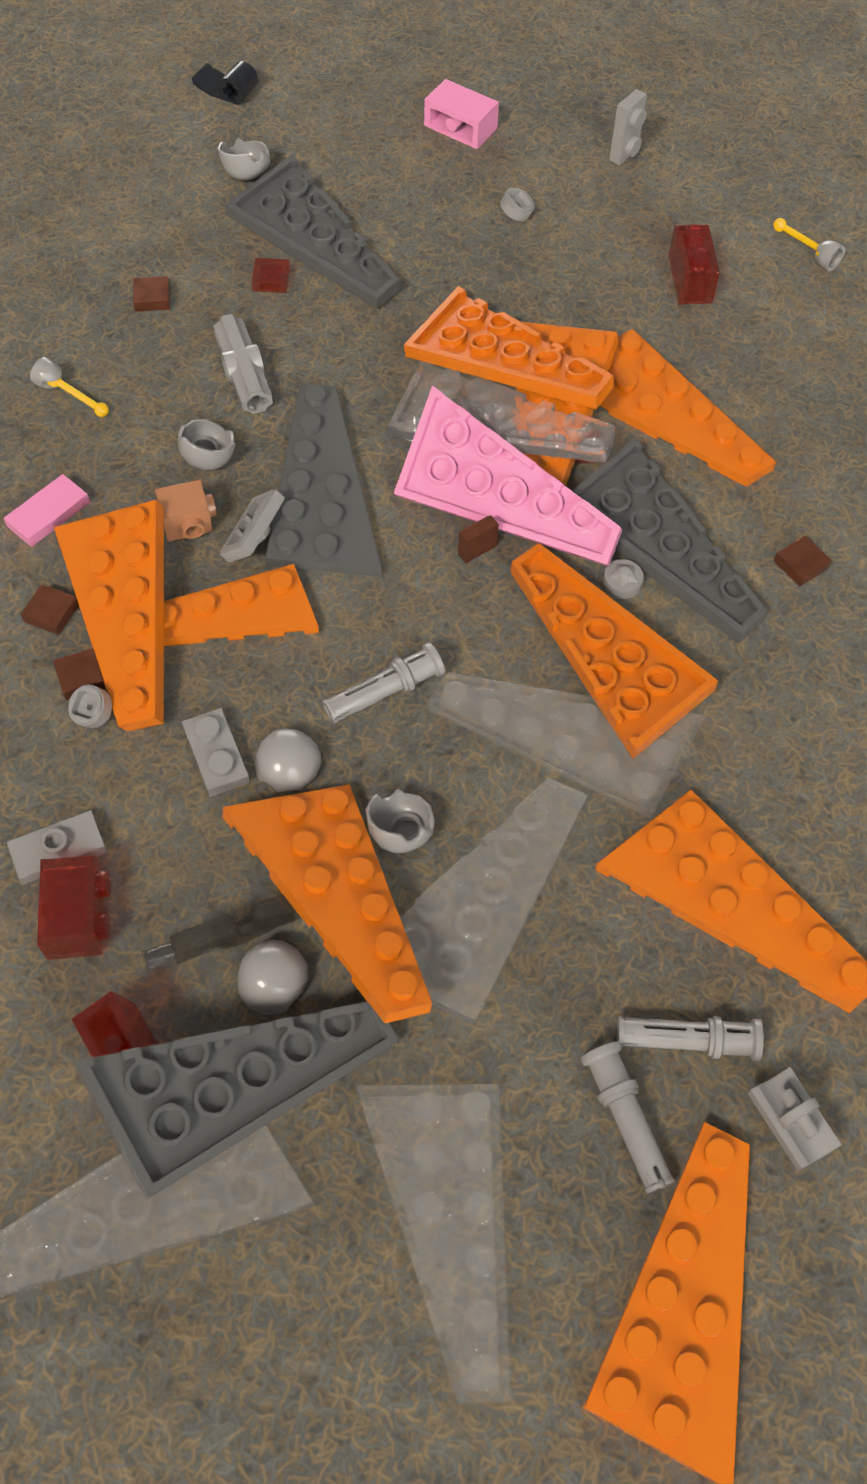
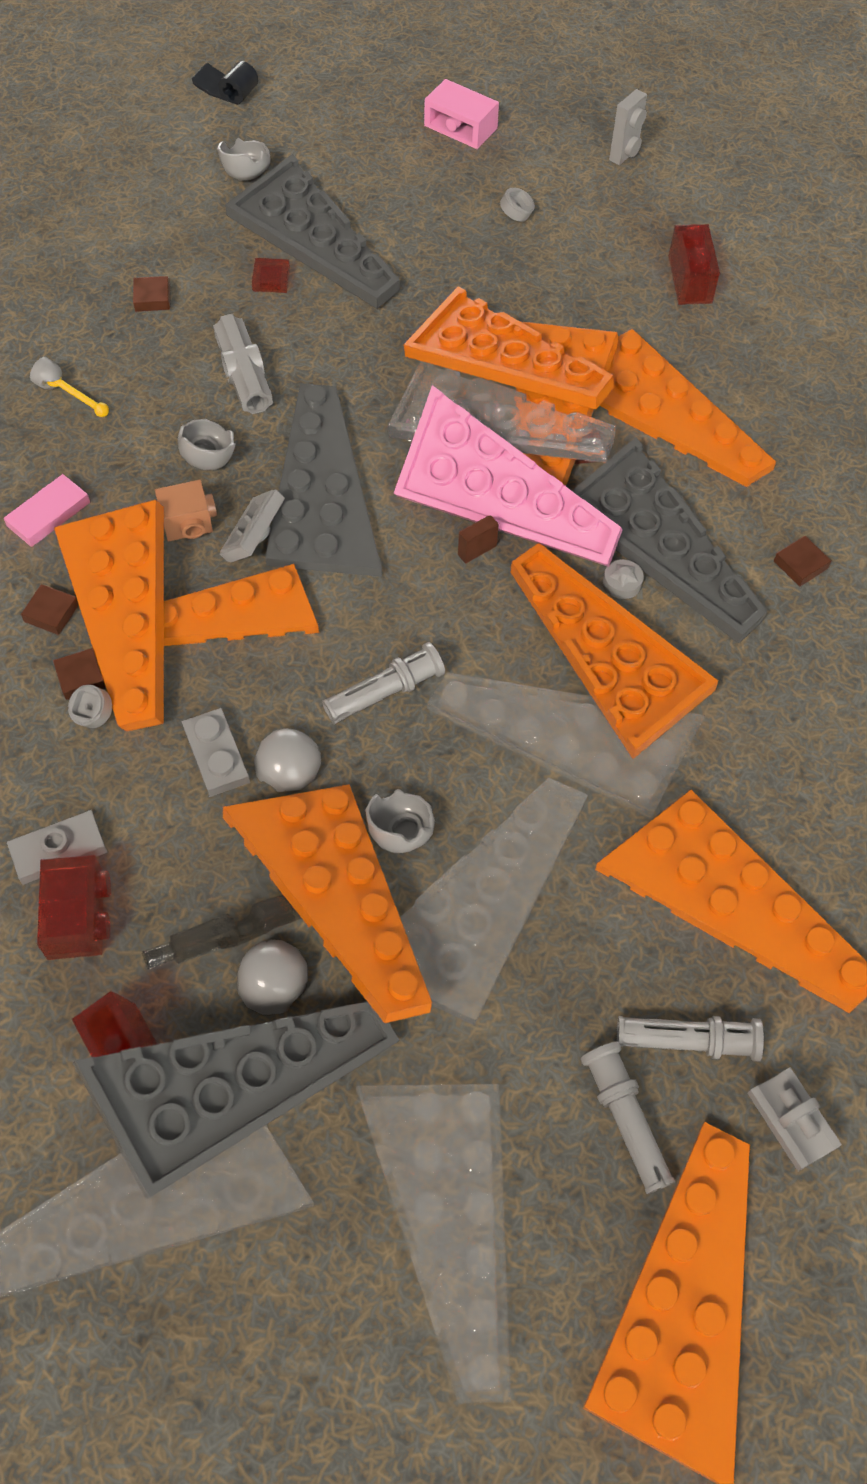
light grey hinge [773,218,846,272] -> none

